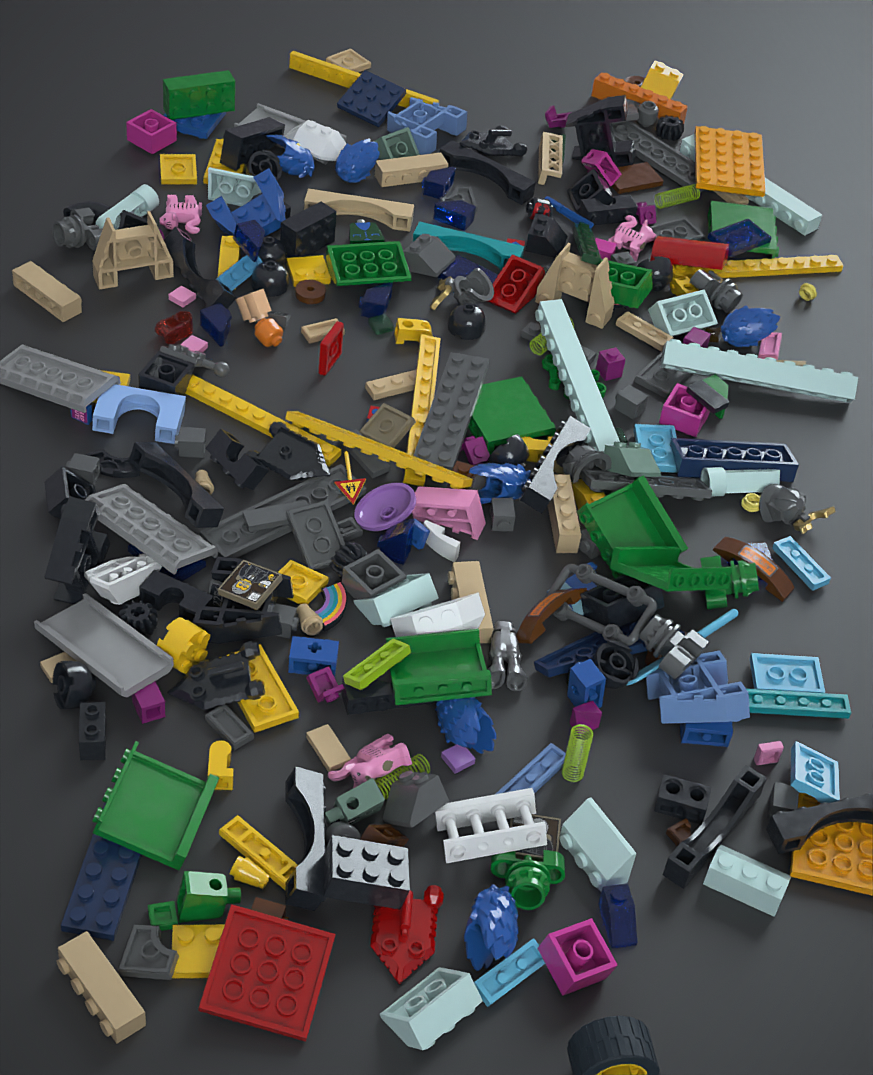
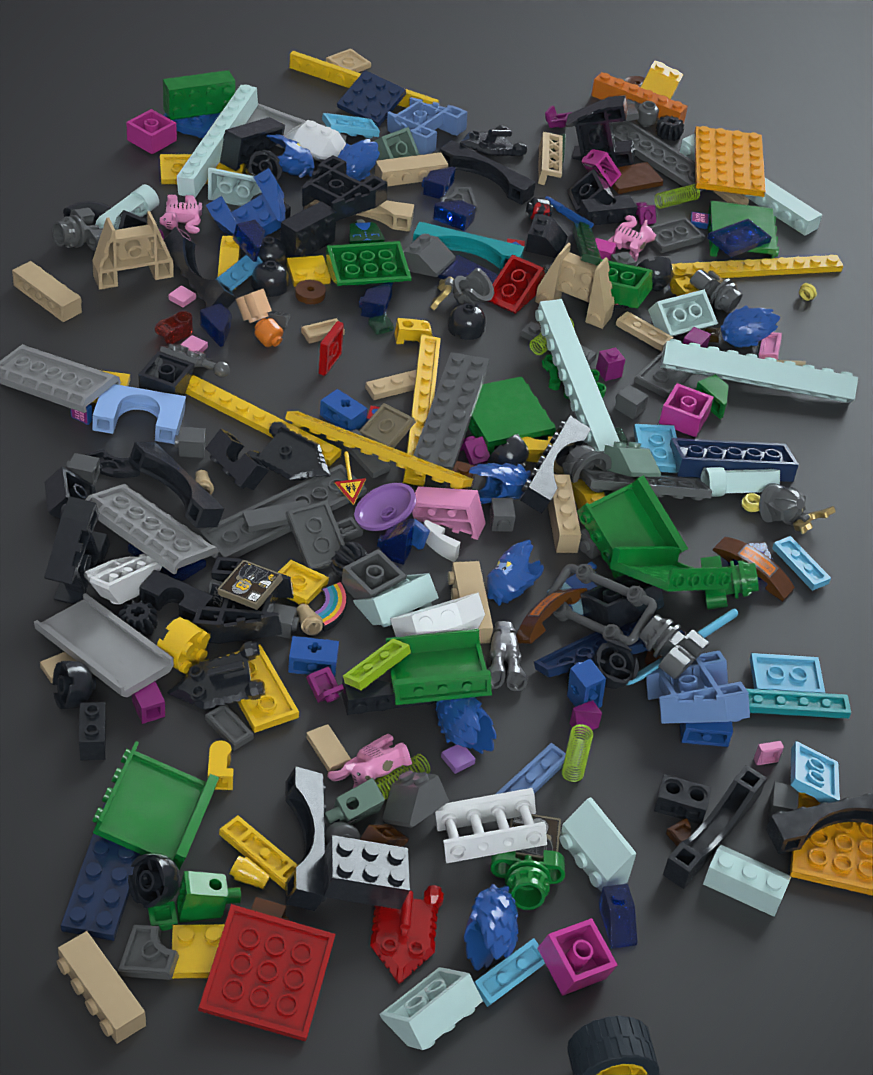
red brick [651,236,729,270] -> none
black tile [686,380,729,414] -> none
none -> black cylinder [128,853,180,908]
none -> light aqua brick [177,85,258,198]
none -> black wedge [302,155,388,221]
none -> blue brick [320,389,368,431]
none -> medium azure plate [322,113,380,138]
none -> blue head [486,540,544,606]
none -> tile [690,212,709,229]

